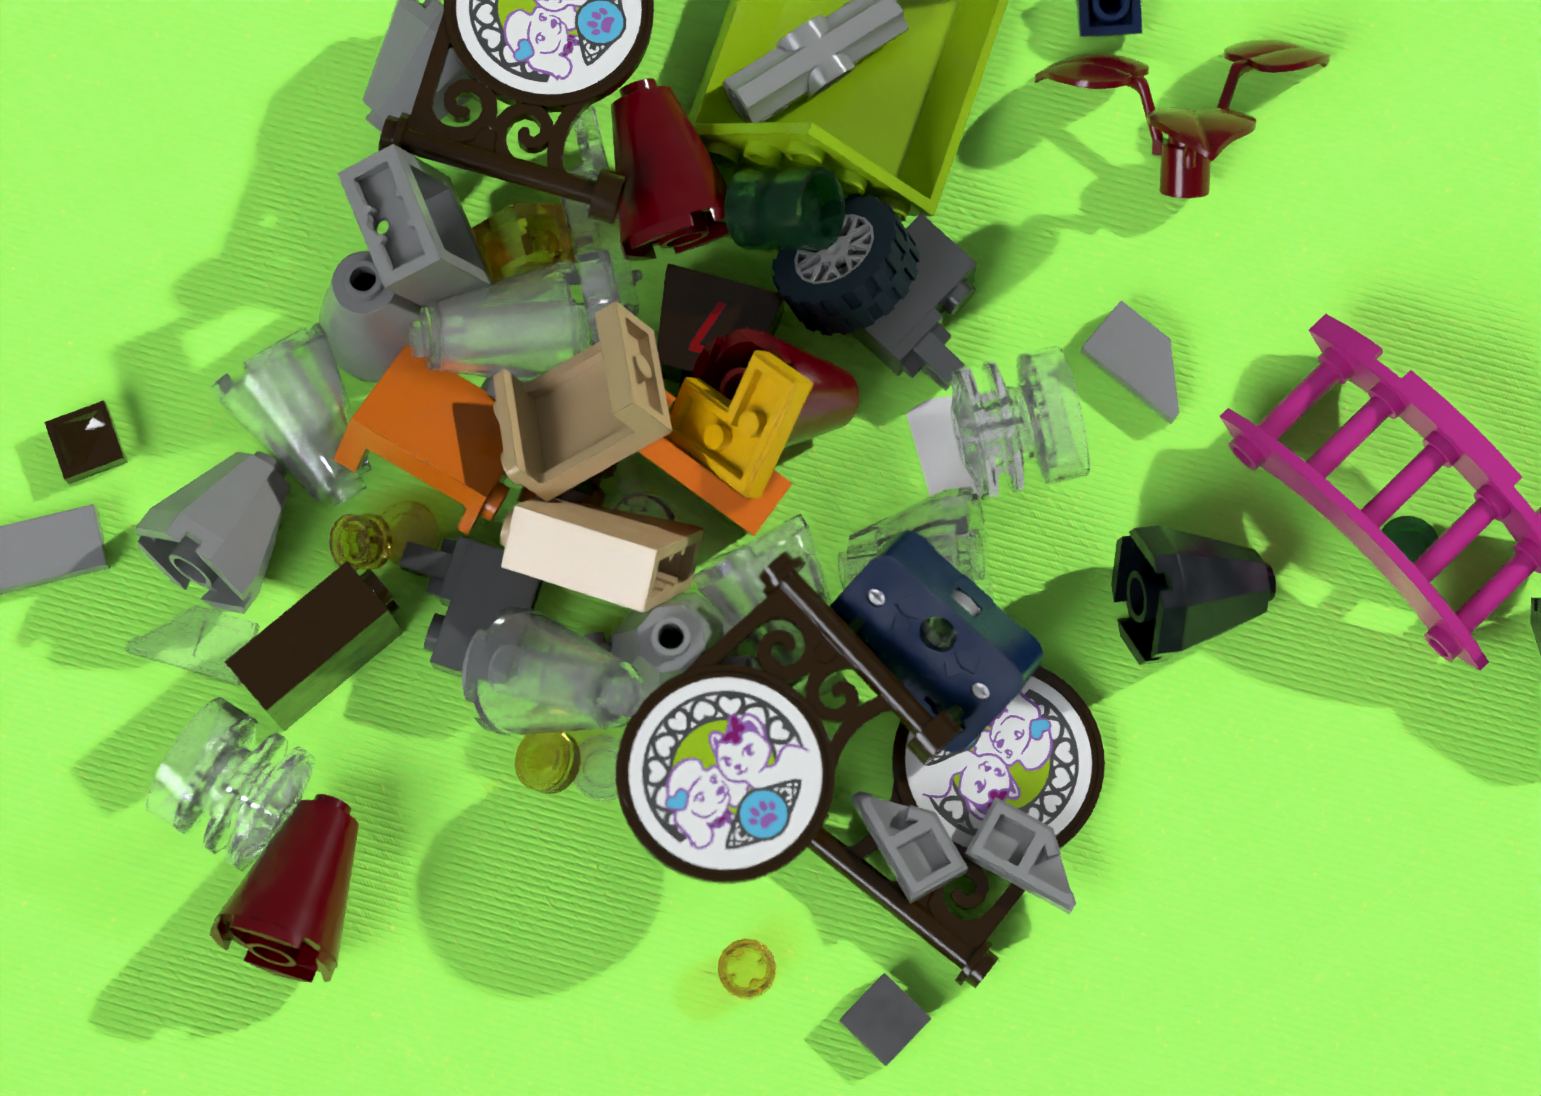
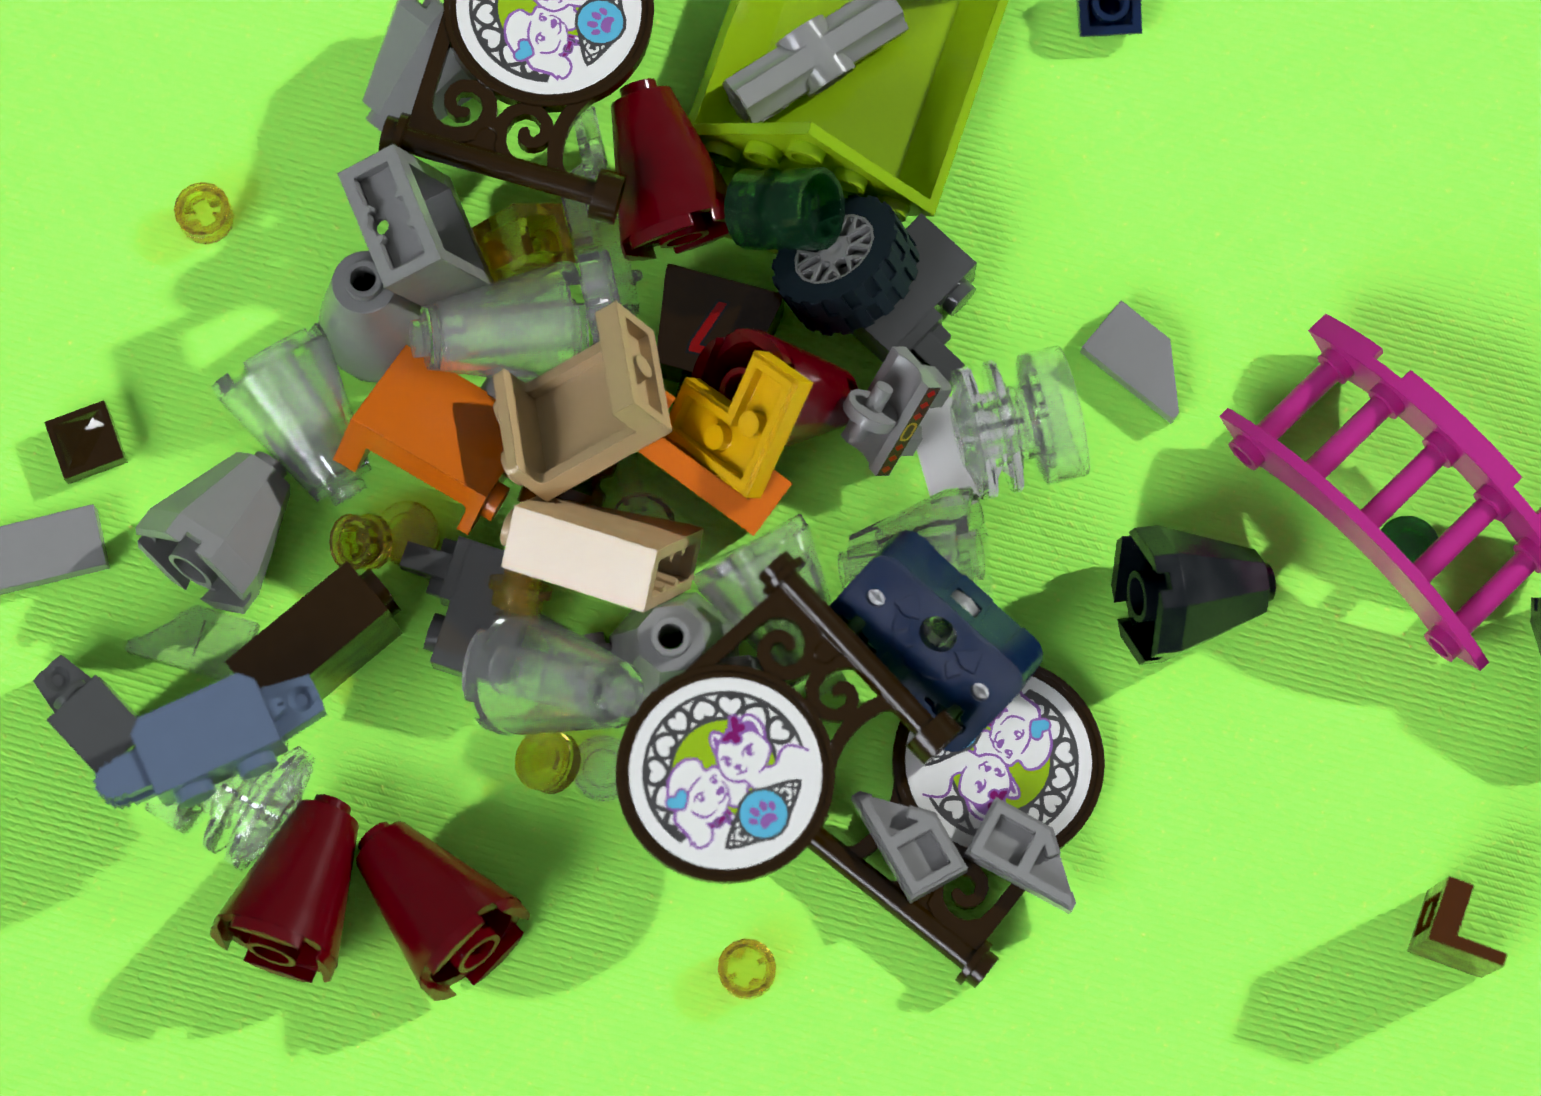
flat silver tile [839,973,931,1067] -> none
plant [1035,40,1330,198] -> none
none -> dark grey hinge [33,655,139,773]
none -> sand blue hinge [93,673,327,810]
none -> clear yellow bush [174,182,235,245]
none -> dark red cone [356,821,530,1001]
none -> clear yellow plate [488,569,553,615]
none -> light grey hips [841,347,952,476]
none -> reddish brown panel [1407,876,1508,978]

